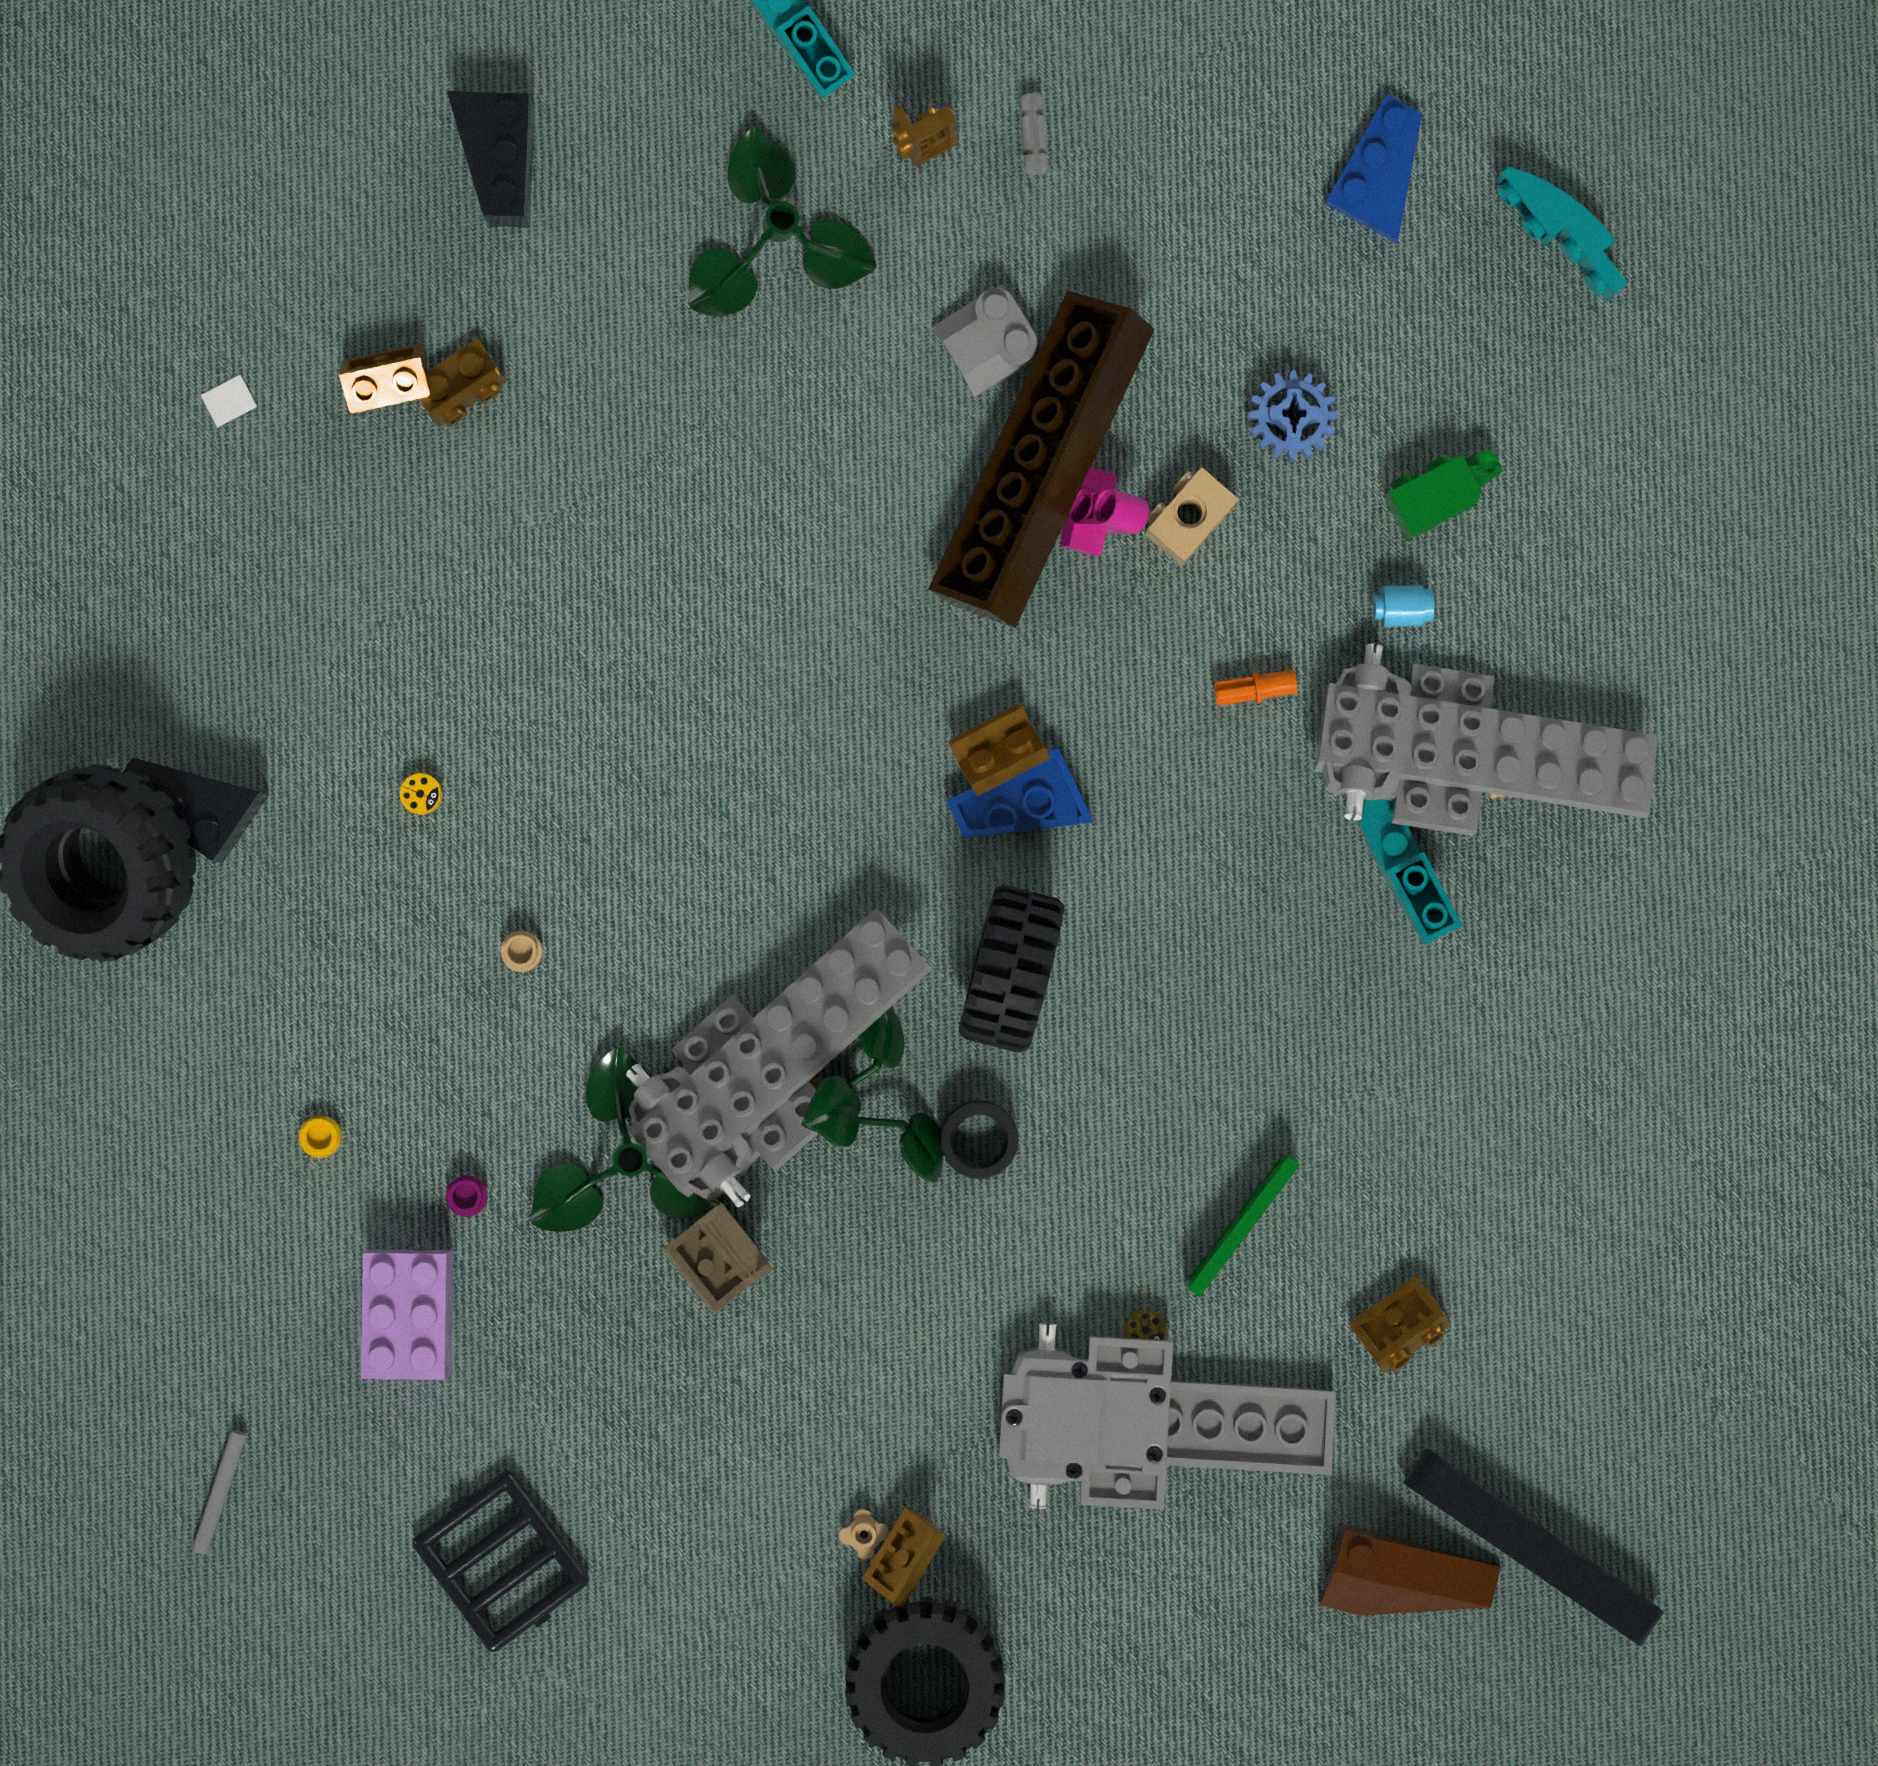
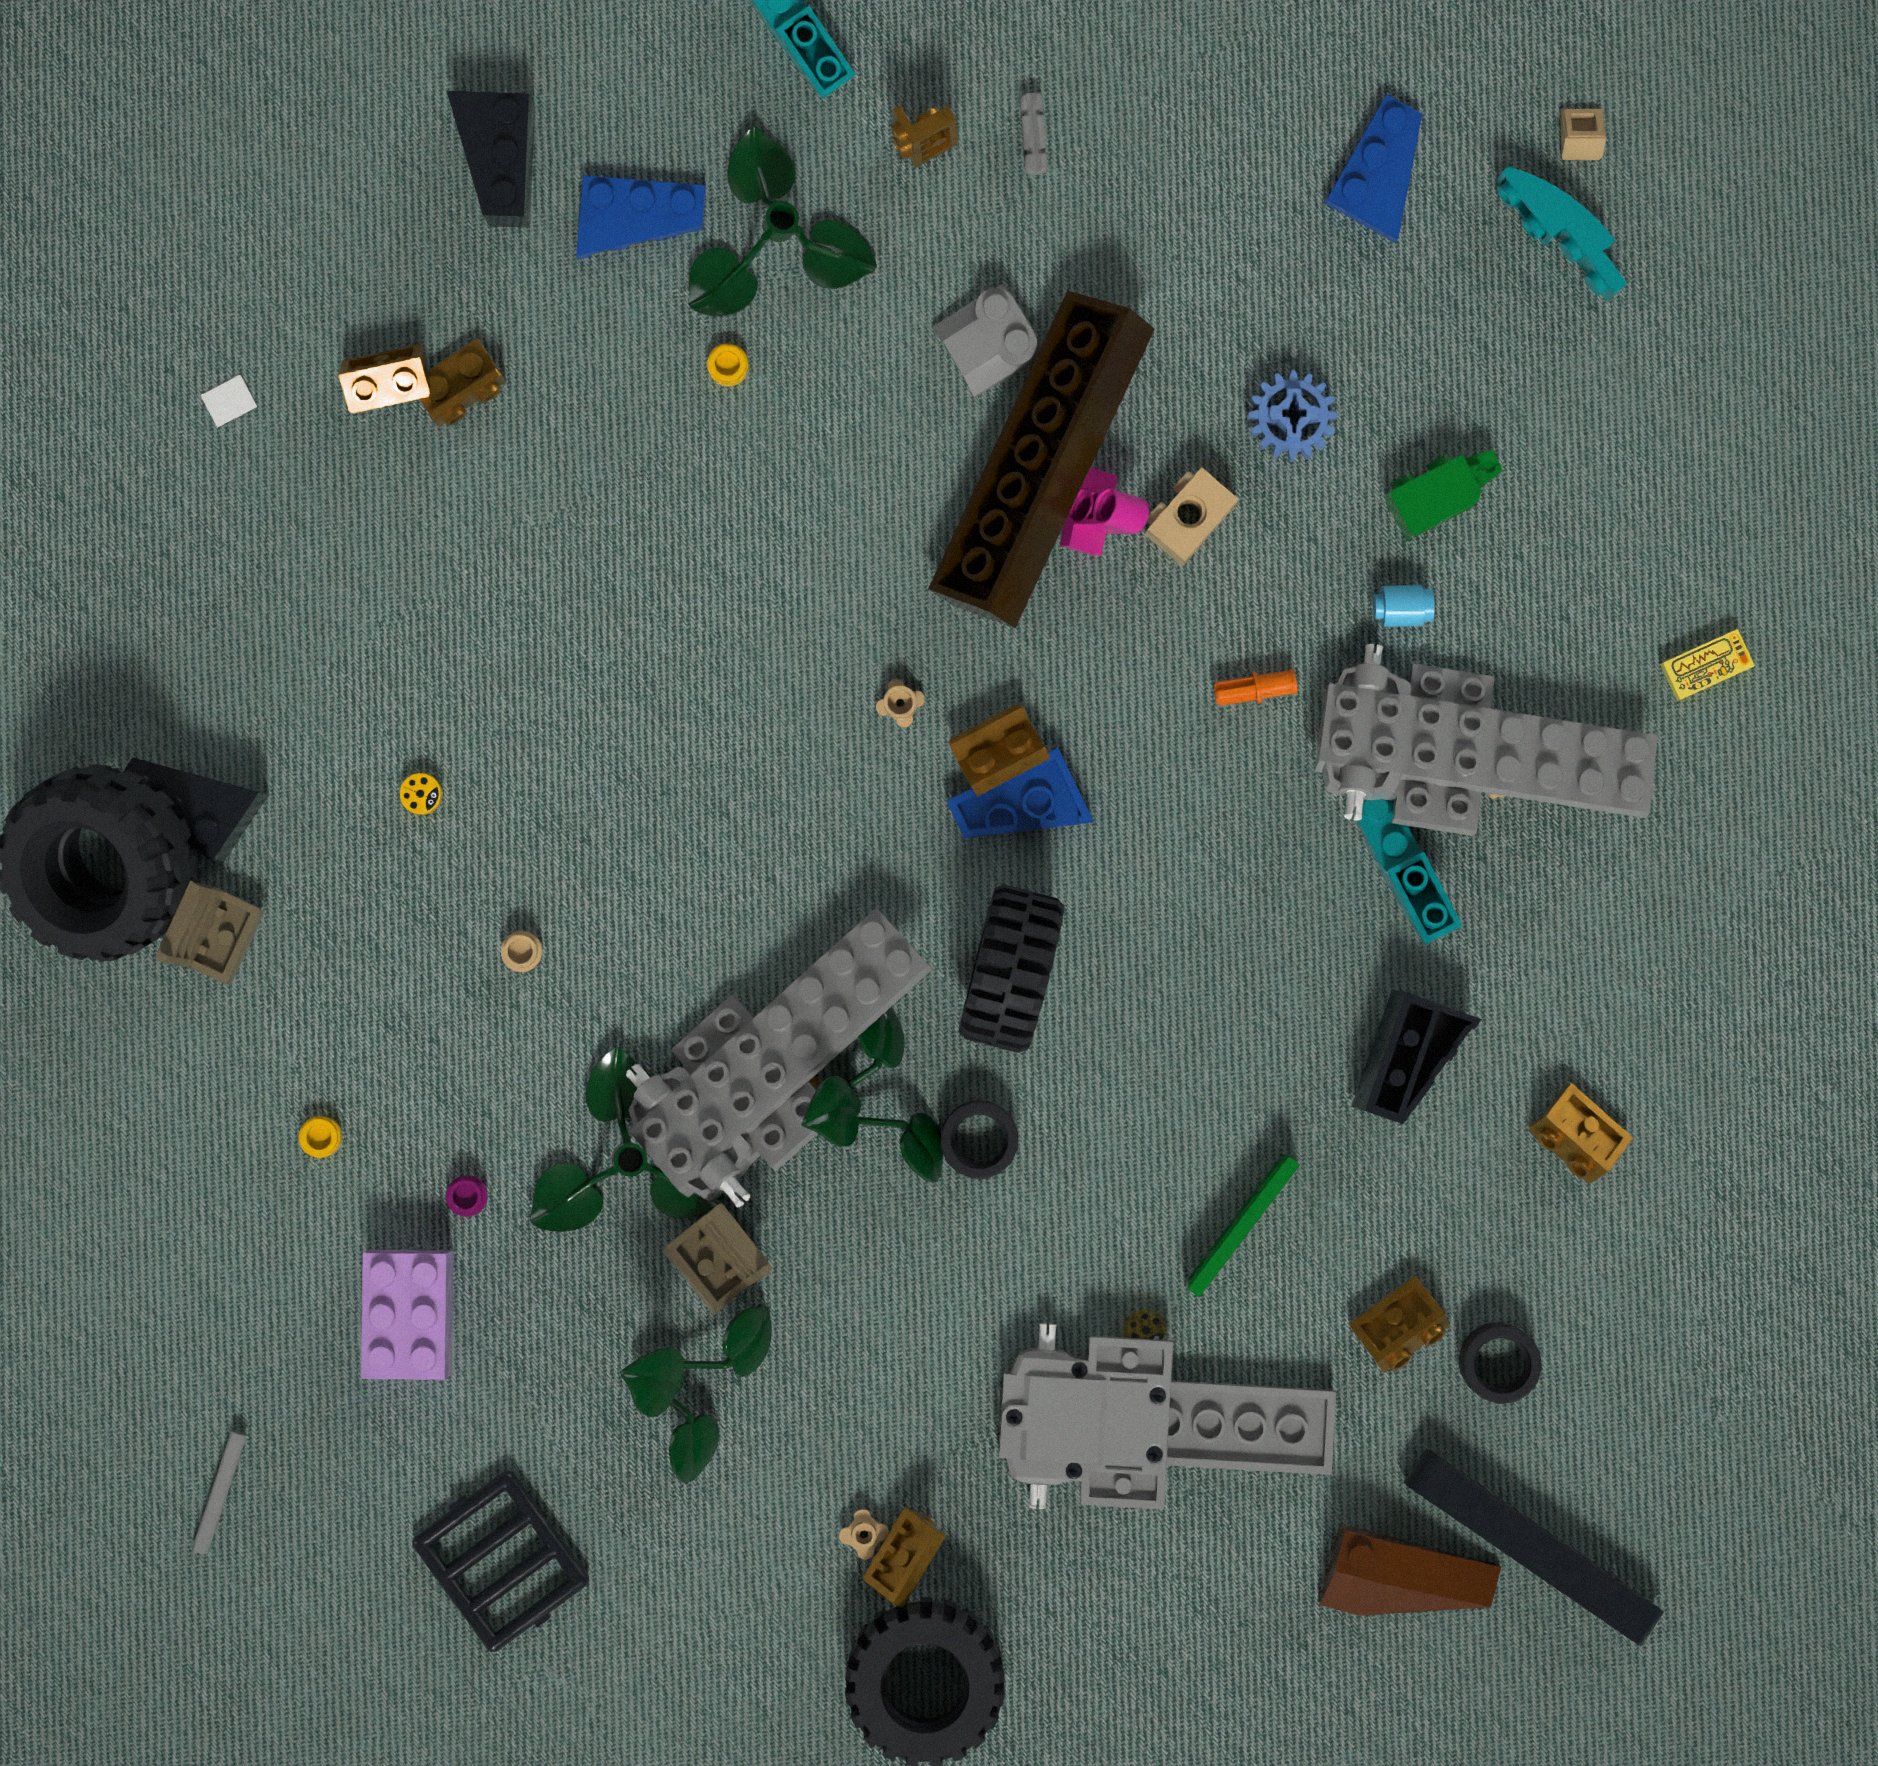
none -> dark tan plate [155,881,265,985]
none -> blue wing [576,175,707,260]
none -> dark green plant [620,1303,772,1484]
none -> yellow tile [707,343,749,387]
none -> tan plate [876,679,925,728]
none -> black wedge [1351,989,1482,1124]
none -> black tyre [1459,1322,1542,1404]
none -> pearl gold bracket [1529,1083,1633,1183]
none -> tan slope [1560,109,1607,160]
none -> light yellow tile [1660,629,1755,701]

